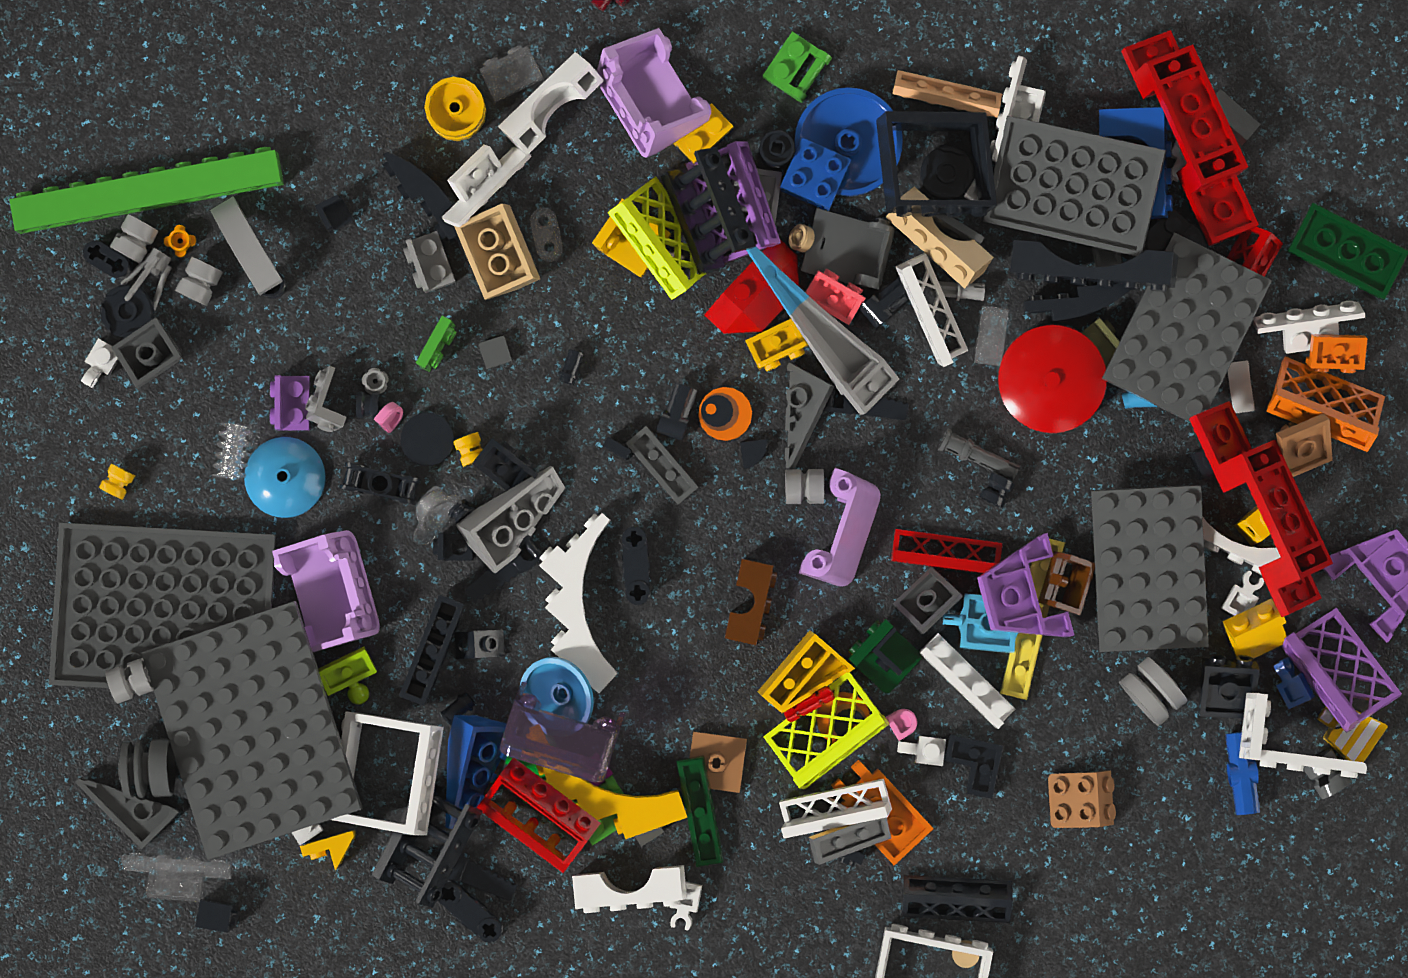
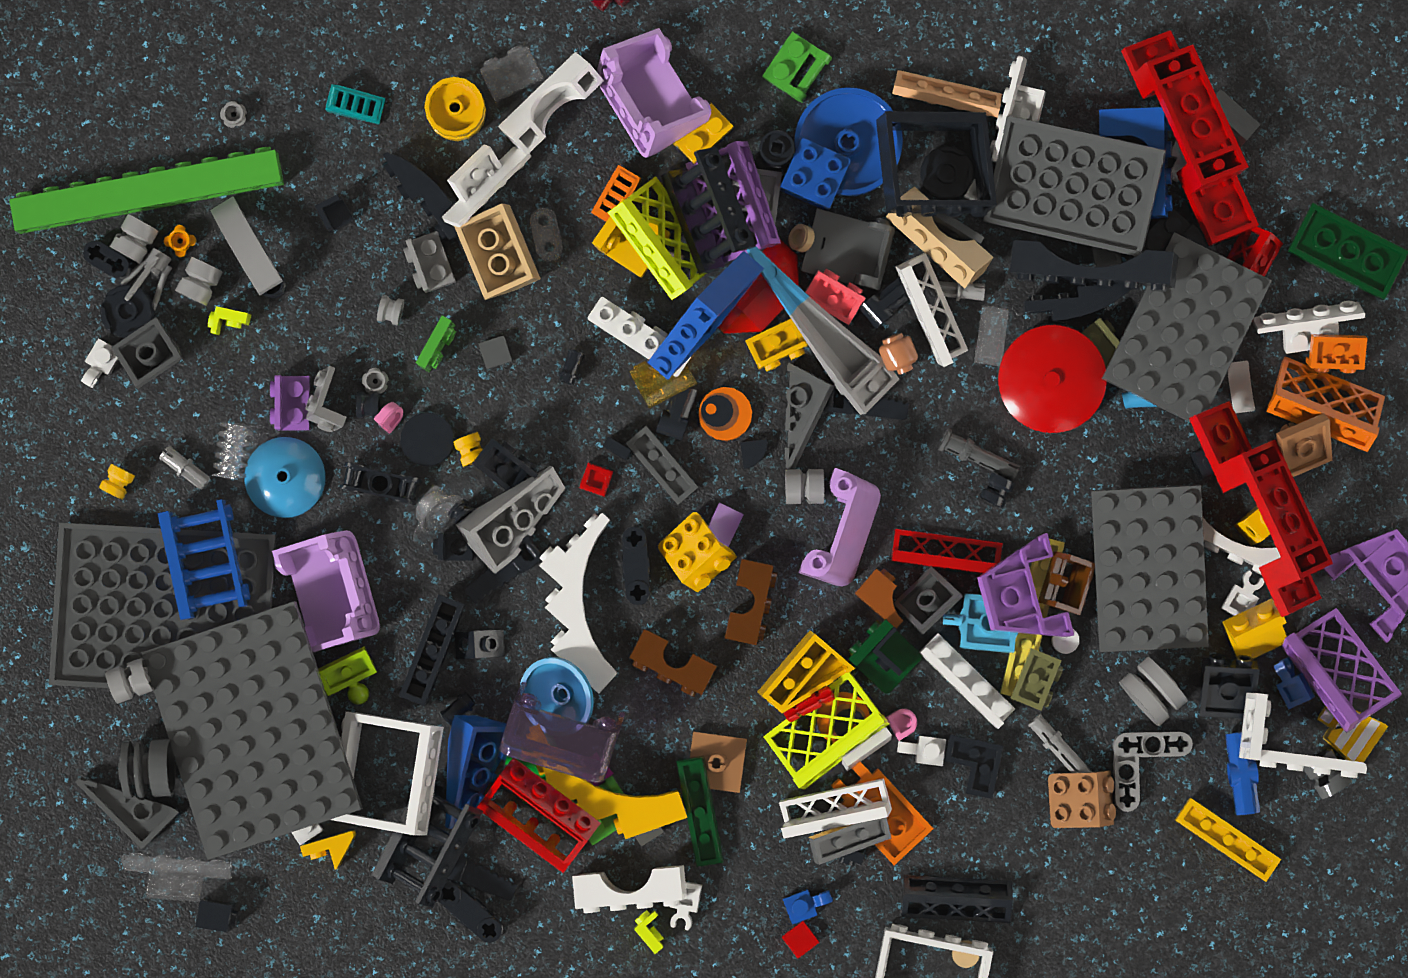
none -> blue fence [158,499,251,620]
none -> light grey axle [159,446,210,490]
none -> neon yellow bracket [208,306,251,335]
none -> light grey plate [220,101,247,128]
none -> teal slope [325,84,386,125]
none -> light grey wheel [377,295,404,326]
none -> red tile [579,463,614,497]
none -> white bracket [588,297,691,377]
none -> orange slope [591,165,642,222]
none -> clear yellow hinge [629,359,697,408]
none -> reddish brown arch [630,629,717,697]
none -> neon yellow bracket [634,910,664,954]
none -> blue window [647,251,764,380]
none -> yellow bracket [658,512,737,592]
none -> medium lavender slope [708,503,744,547]
none -> red tile [781,921,819,959]
none -> blue plate [783,889,833,925]
none -> white tile [842,728,892,771]
none -> dark orange arch [854,568,903,629]
none -> nougat head [879,333,918,375]
none -> olive bracket [1010,648,1063,711]
none -> light grey pin [1028,714,1092,773]
none -> white tile [1051,629,1079,654]
none -> light grey beam [1113,732,1193,812]
none -> yellow plate [1175,798,1281,882]

